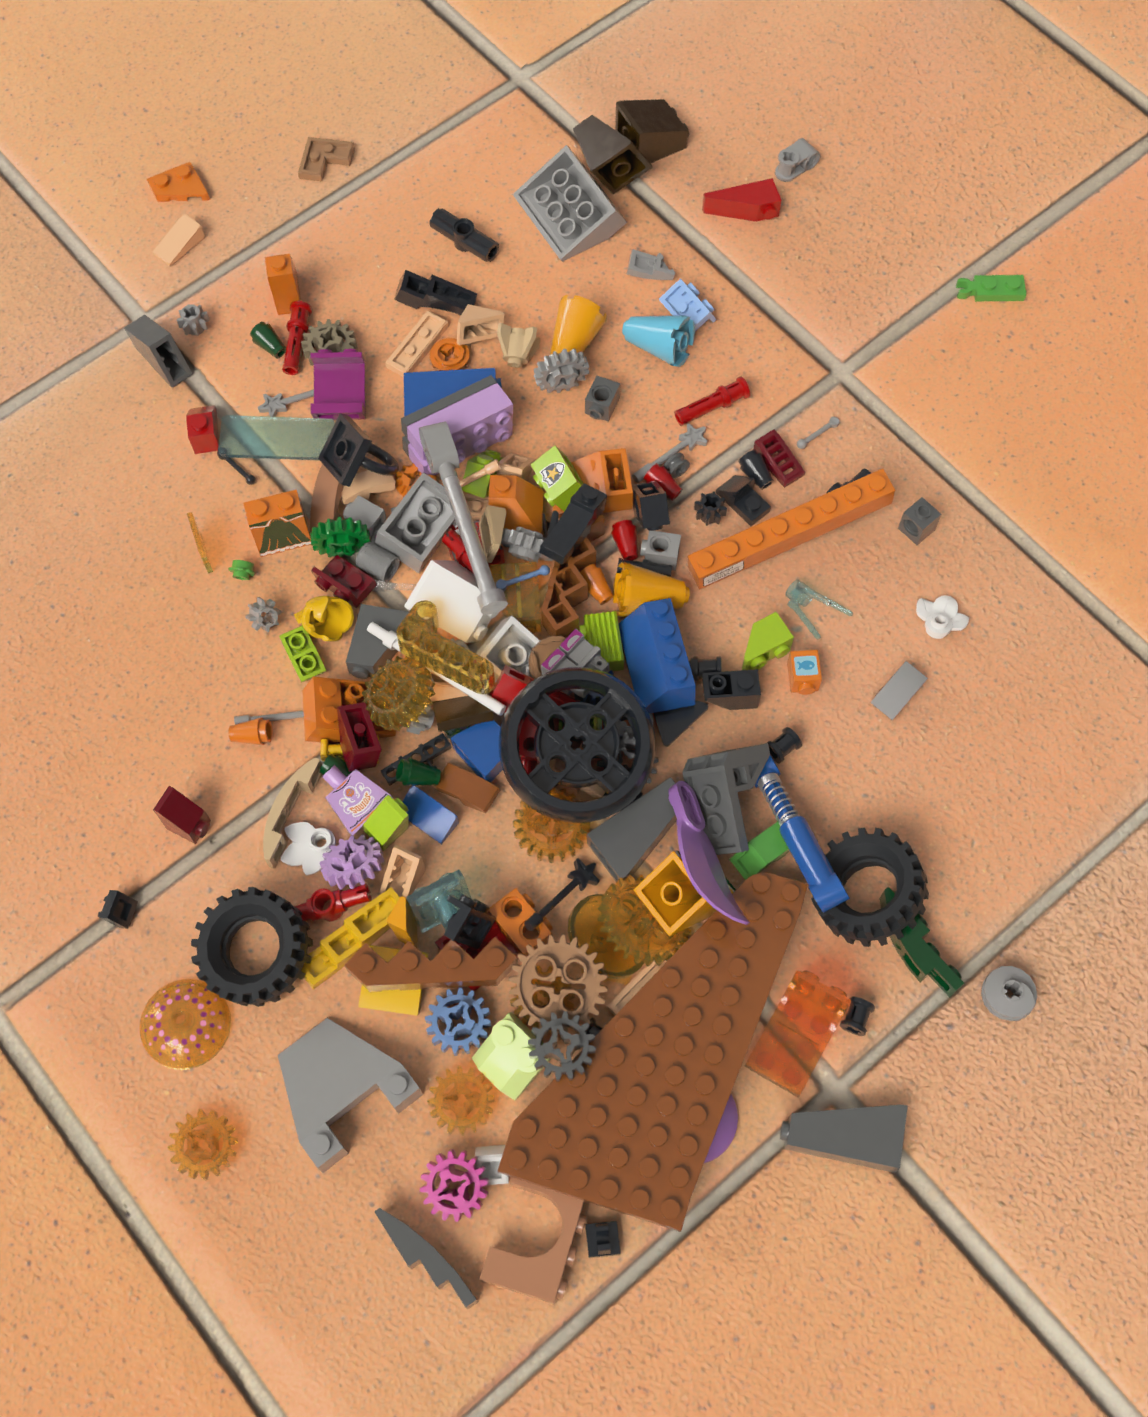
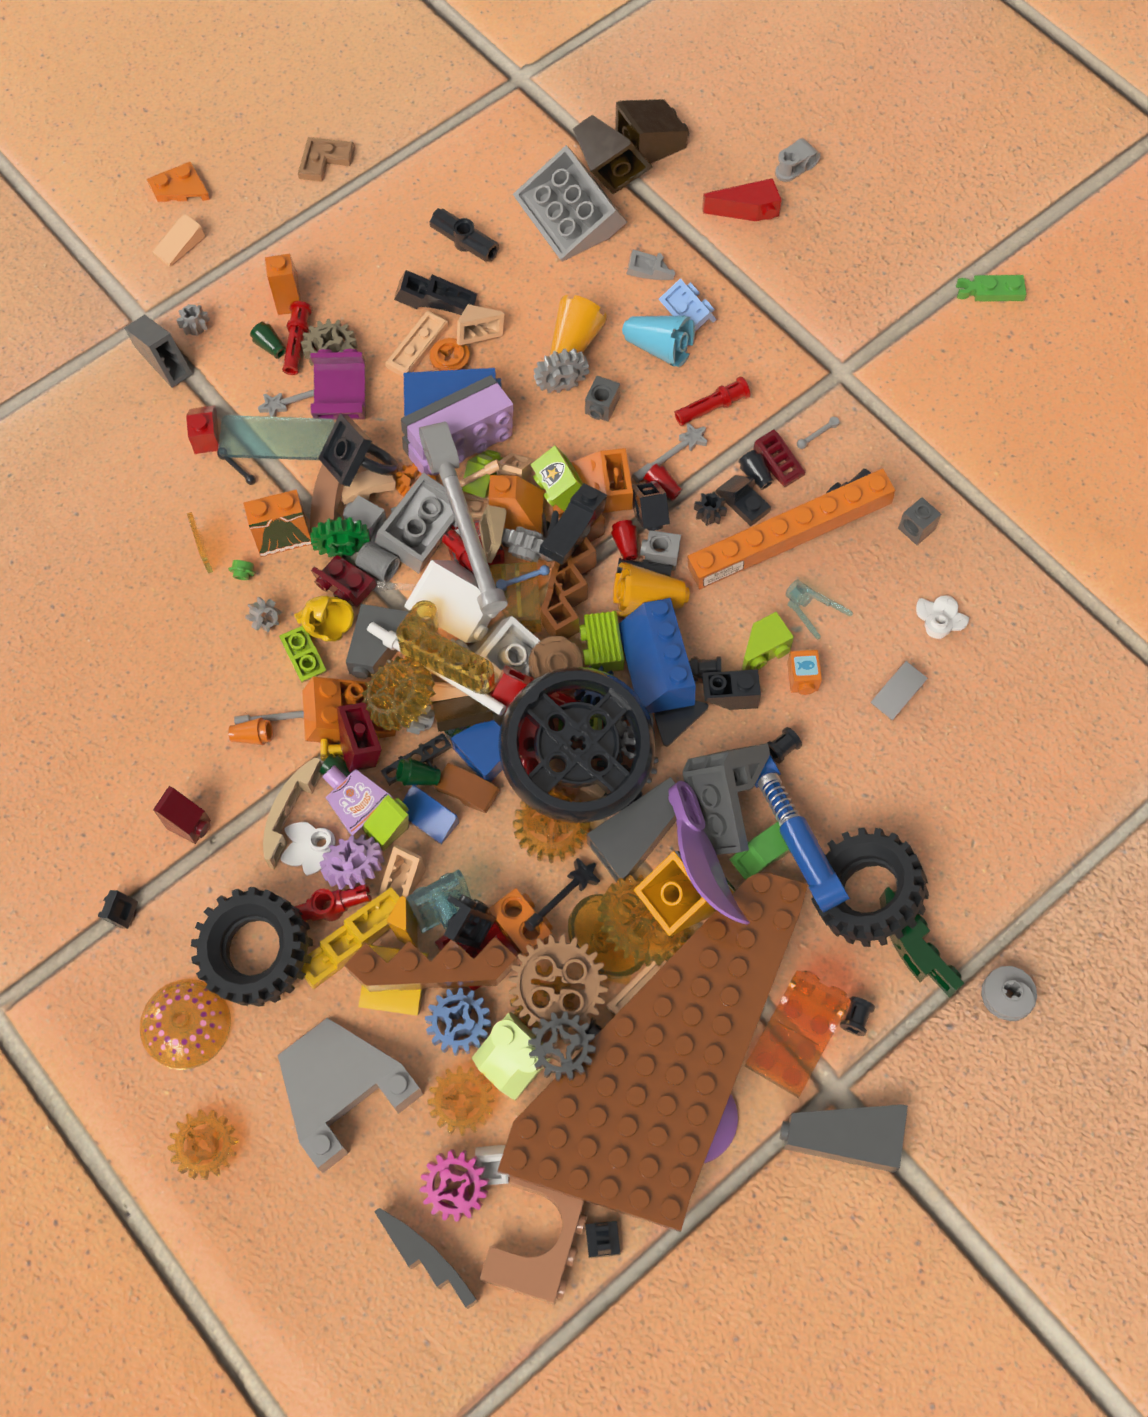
tan brick [497,323,540,368] -> none
light grey hips [541,629,609,698] -> none
orange cone [580,564,614,605] -> none
dark grey bush [664,452,690,478] -> none

